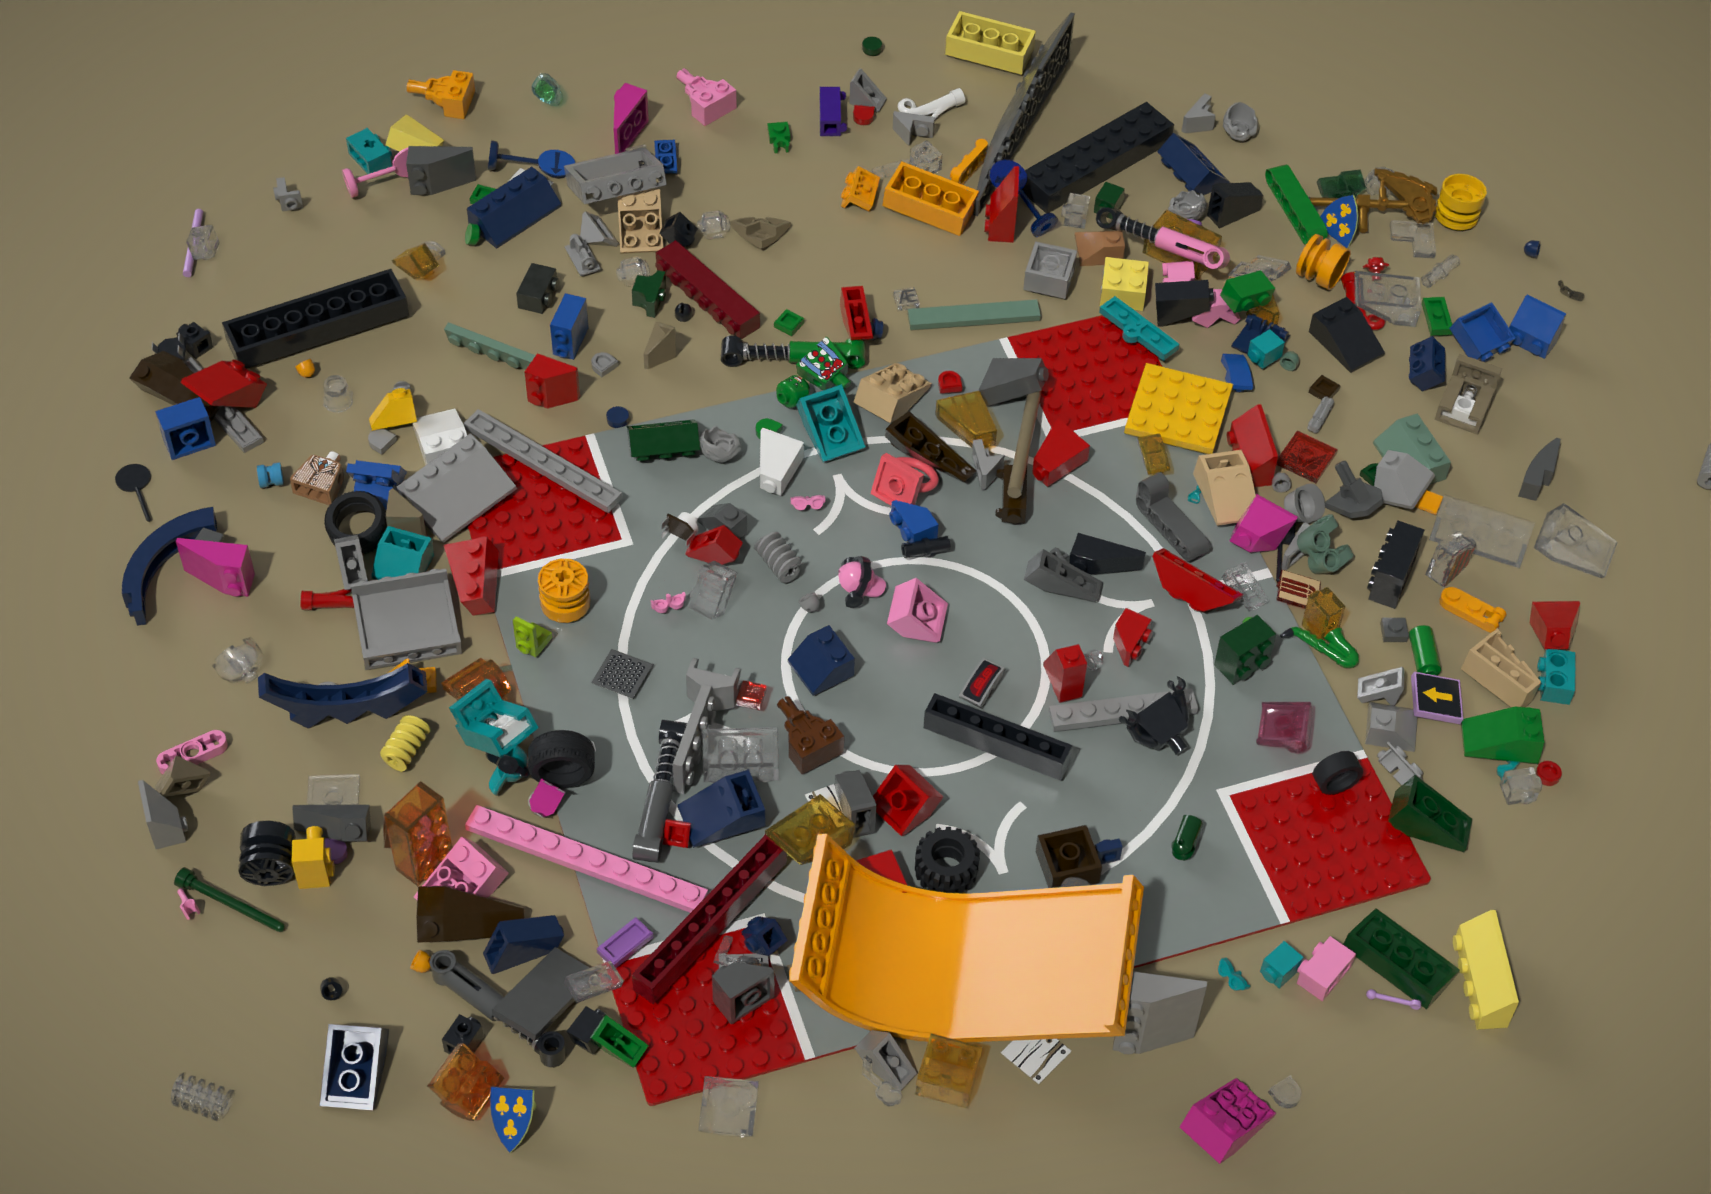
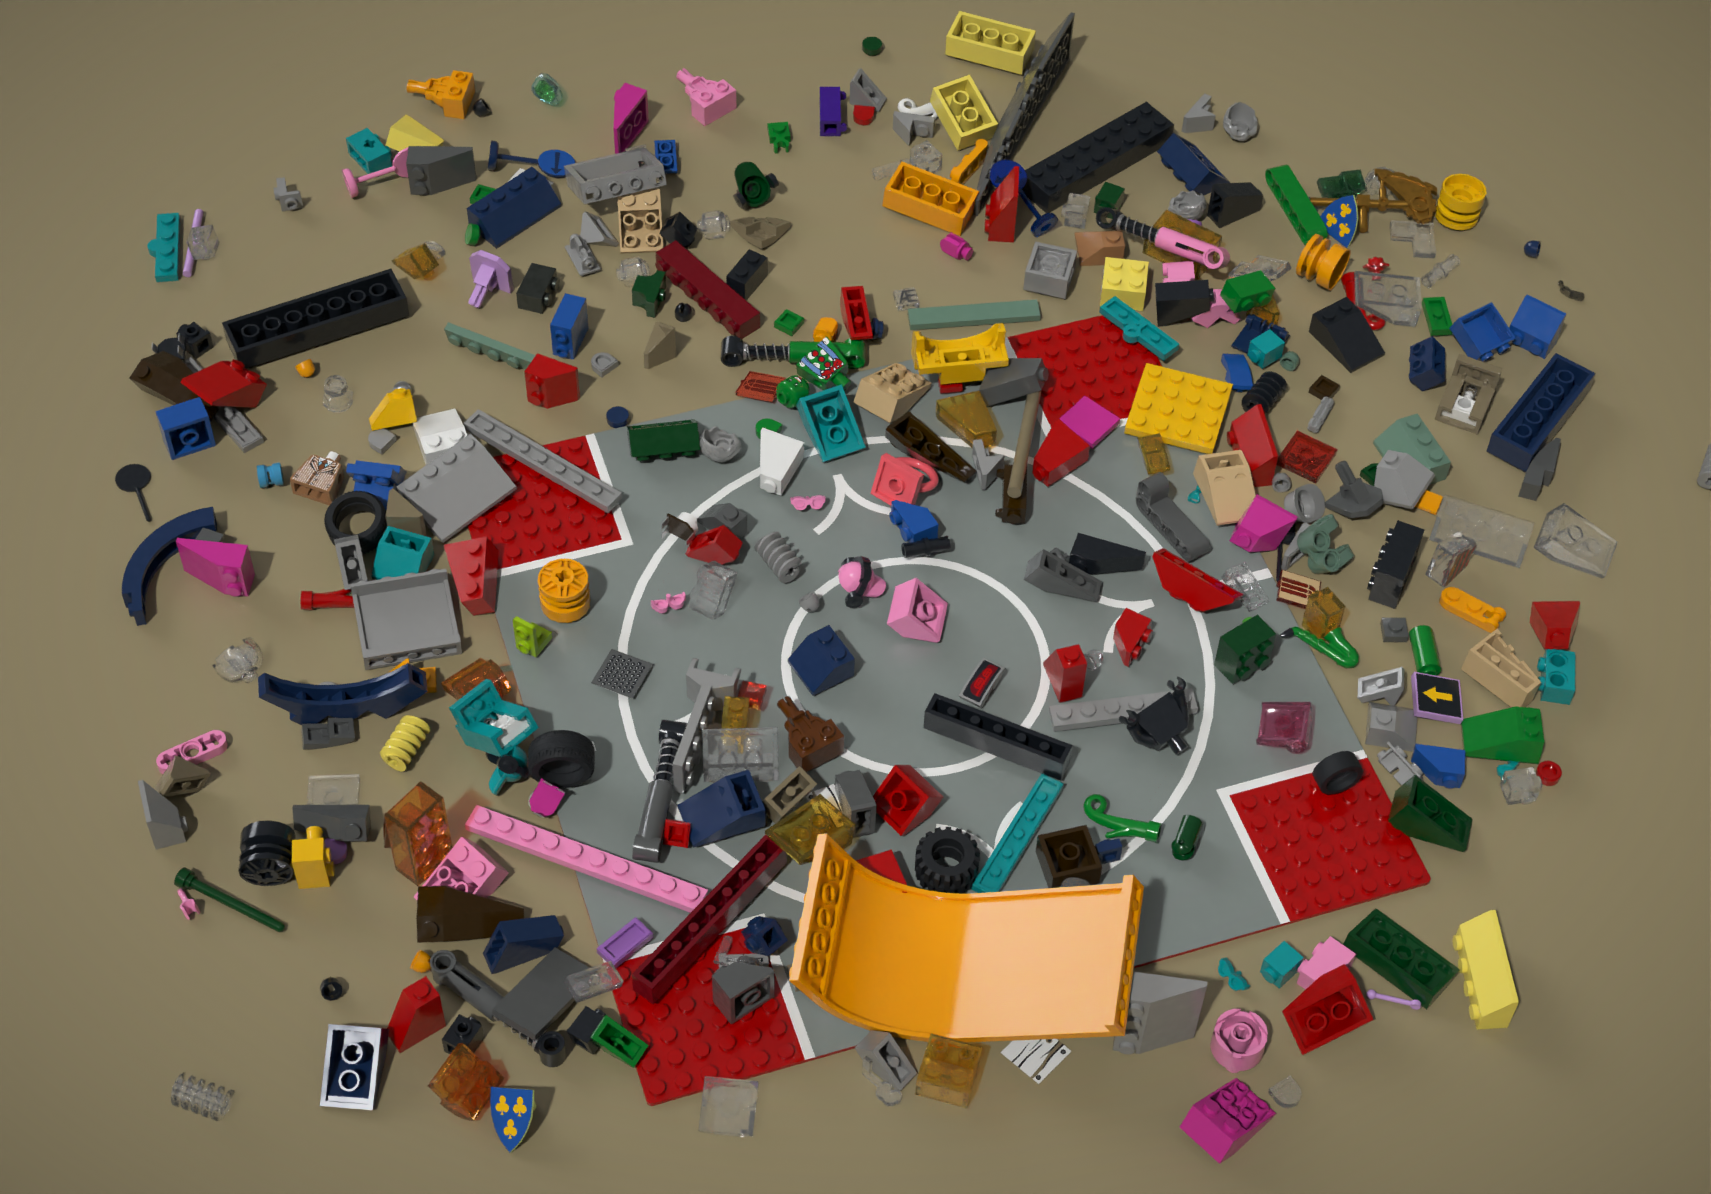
light orange bracket [841,166,880,211] -> none
none -> teal hinge [147,213,180,282]
none -> dark grey slope [301,718,355,750]
none -> red slope [387,976,446,1053]
none -> lavender piece [468,250,514,308]
none -> black hinge [473,98,491,117]
none -> clear yellow slope [720,696,750,755]
none -> black brick [726,249,768,301]
none -> dark green cap [733,162,779,208]
none -> clear red piece [735,371,786,402]
none -> dark tan brick [762,766,817,824]
none -> light orange arm [813,317,838,342]
none -> yellow piece [911,323,1009,384]
none -> light yellow brick [930,75,998,151]
none -> dark pink arm [940,232,973,260]
none -> teal tile [972,773,1064,893]
none -> dark pink tile [1060,396,1120,449]
none -> green plant [1083,794,1162,843]
none -> bright pink brick [1210,1009,1268,1073]
none -> black piece [1241,371,1287,414]
none -> red slope [1282,964,1374,1055]
none -> blue slope [1411,744,1465,788]
none -> dark blue brick [1487,353,1596,472]

